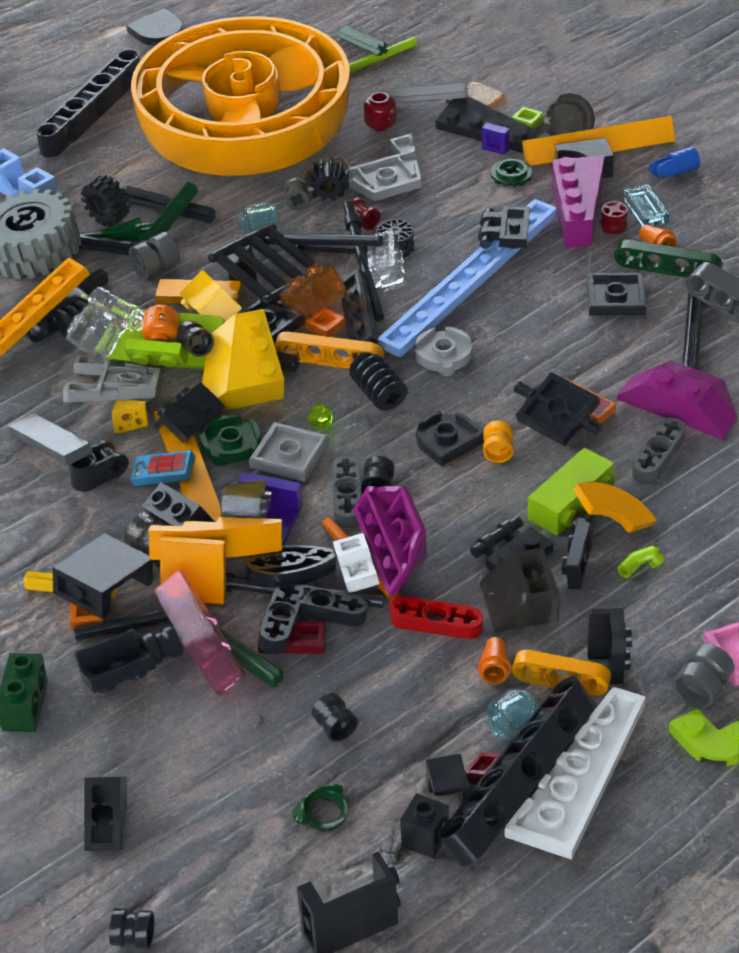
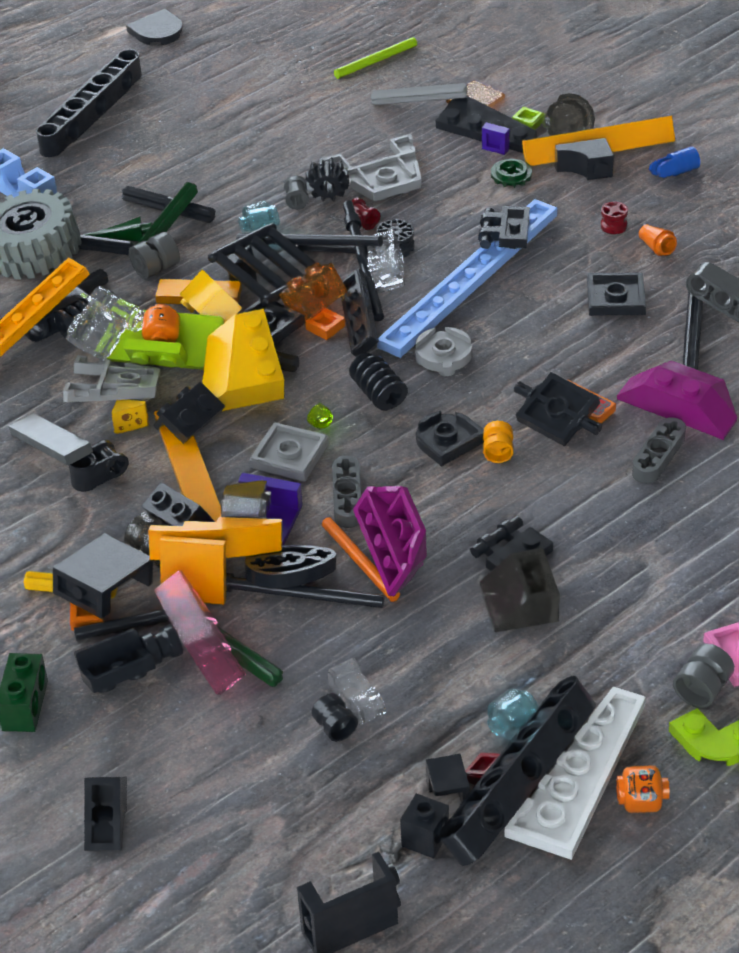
black tyre [81,175,131,227] -> none
black wheel [109,908,155,949] -> none
tile [130,450,195,486] -> none
light orange wheel [131,16,350,176] -> none
black wheel [176,321,214,357] -> none
dark green plate [200,414,261,466] -> none
black beam [258,582,368,654] -> none
dark red tile [258,621,327,654] -> none
light orange beam [274,332,385,369] -> none
dark green piece [292,784,349,831] -> none
white slope [333,533,379,593] -> none
axle [339,25,388,56] -> none
black wheel [361,456,395,493] -> none
dark red head [363,92,396,131] -> none
red beam [390,596,483,639] -> none
orange cone [478,637,511,685] -> none
light orange beam [511,650,611,696] -> none
lime brick [527,447,615,536] -> none
magenta wedge [551,156,604,248] -> none
black hinge [562,512,596,589] -> none
light orange tile [573,482,657,533] -> none
black bracket [587,608,632,684] -> none
dark green beam [614,240,723,278] -> none
lime arm [617,546,665,579] -> none
clear light blue tile [624,184,669,226] -> none
none -> clear leg [328,657,386,726]
none -> orange head [616,766,670,813]

